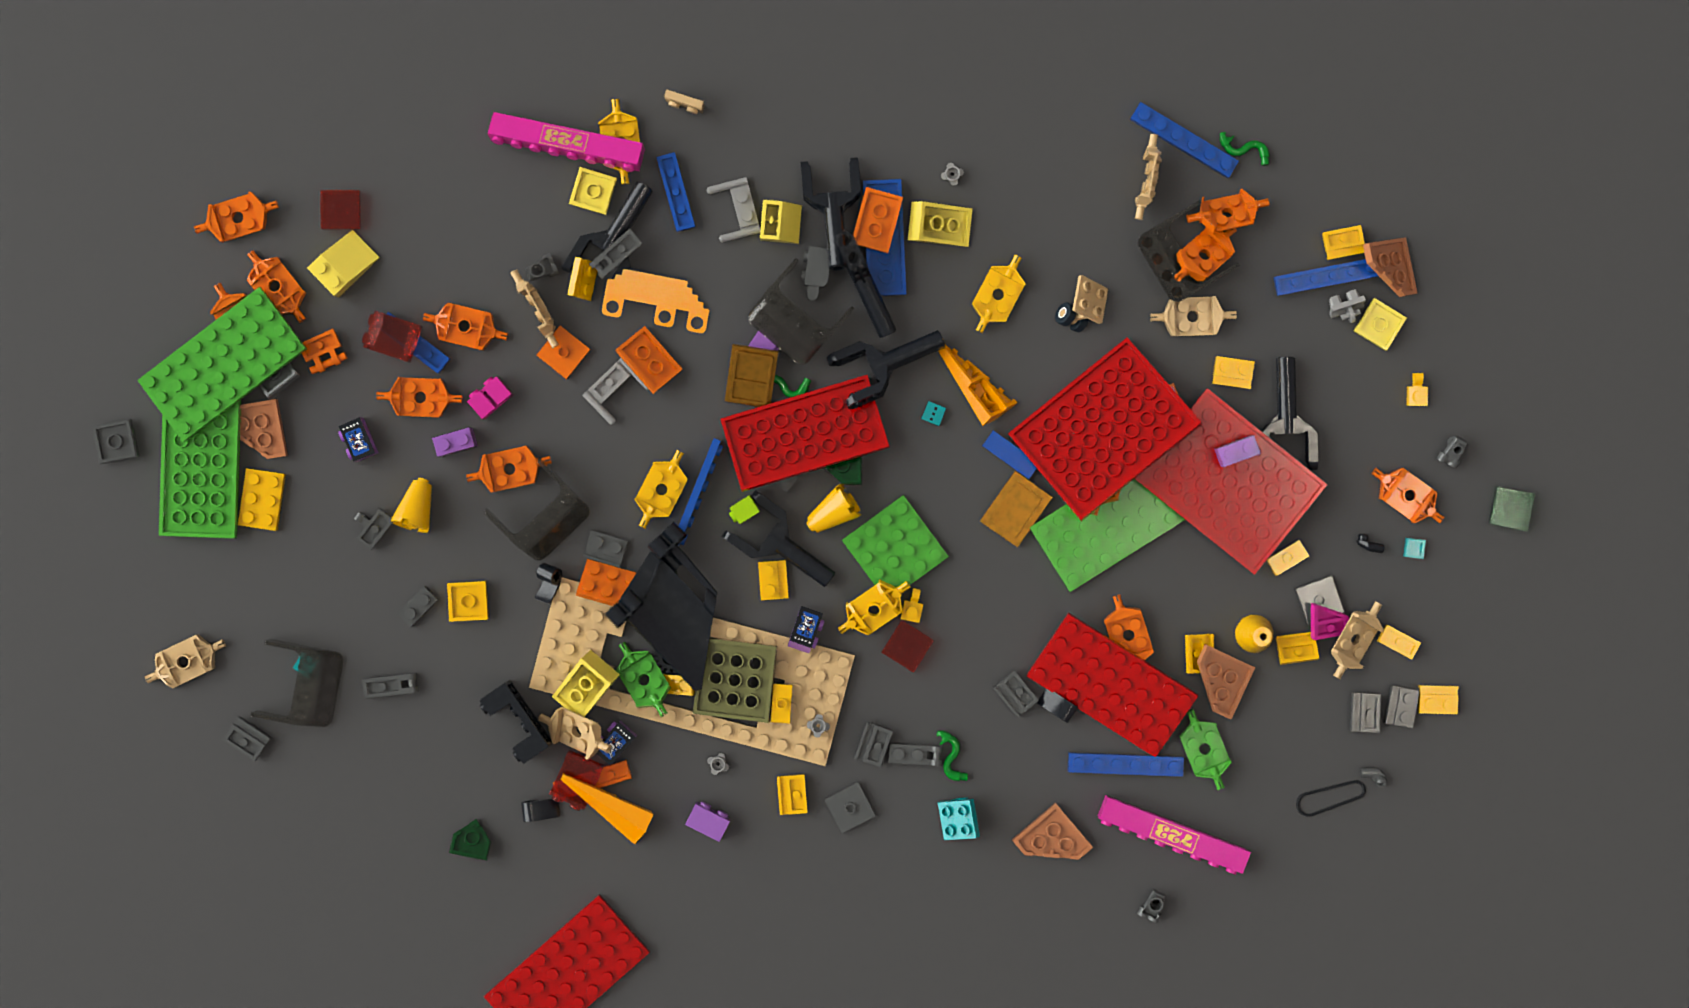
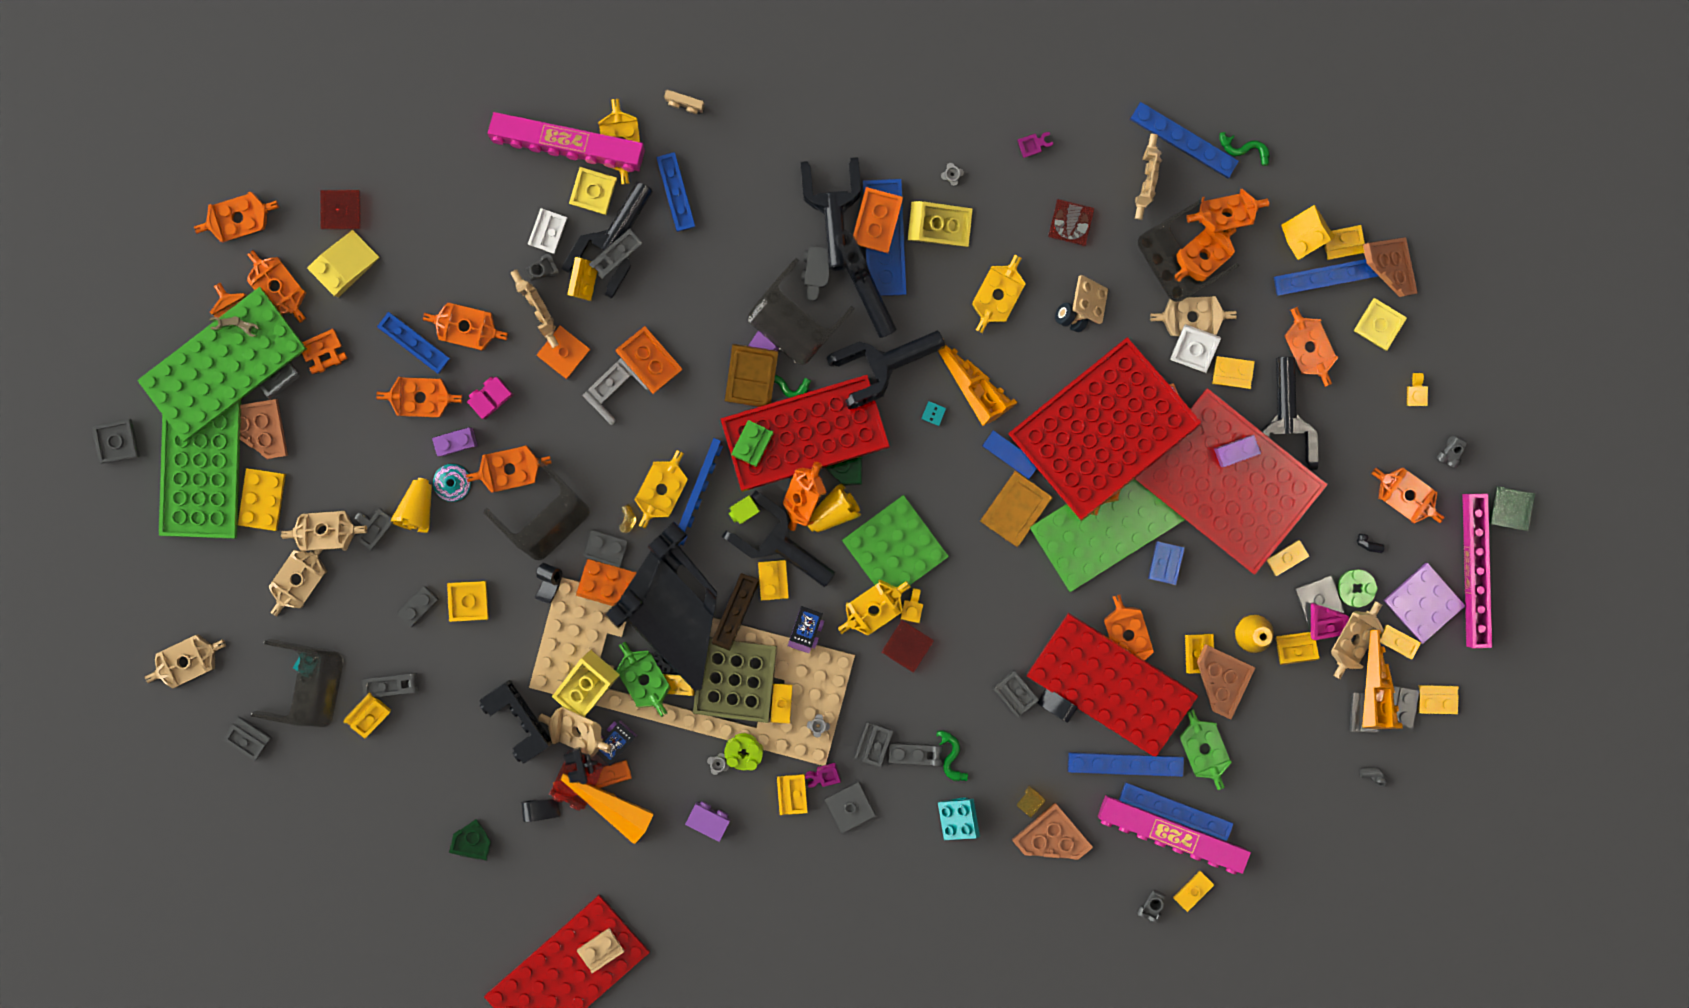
brick [338,417,378,462] -> none
clear red panel [362,311,423,363] -> none
light orange piece [602,269,709,333] -> none
light grey plate [707,177,761,243] -> none
light yellow slope [760,200,802,244] -> none
black piece [1296,780,1366,817] -> none
light grey hips [1329,289,1366,323] -> none
tile [1403,538,1426,559] -> none
none -> dark tan piece [209,316,261,337]
none -> tan plate [269,550,327,616]
none -> tan plate [281,511,367,553]
none -> yellow plate [343,692,391,739]
none -> dish [433,464,471,502]
none -> white plate [528,208,568,254]
none -> black hips [564,747,598,784]
none -> tan plate [577,928,625,973]
none -> clear yellow arm [619,504,636,533]
none -> dark brown plate [711,573,759,651]
none -> lime plate [724,733,763,770]
none -> bright green plate [731,420,774,467]
none -> orange plate [783,462,826,531]
none -> magenta plate [805,763,841,788]
none -> magenta plate [1017,132,1053,159]
none -> clear yellow panel [1017,785,1046,818]
none -> tile [1048,199,1095,246]
none -> blue plate [1119,782,1233,841]
none -> plate [1148,541,1184,585]
none -> white tile [1170,324,1221,373]
none -> yellow plate [1173,871,1214,912]
none -> yellow slope [1281,205,1335,260]
none -> orange plate [1284,307,1338,387]
none -> plate [1338,569,1378,608]
none -> light orange wedge [1362,630,1403,729]
none -> plate [1383,563,1465,644]
none -> dark pink brick [1463,494,1492,648]

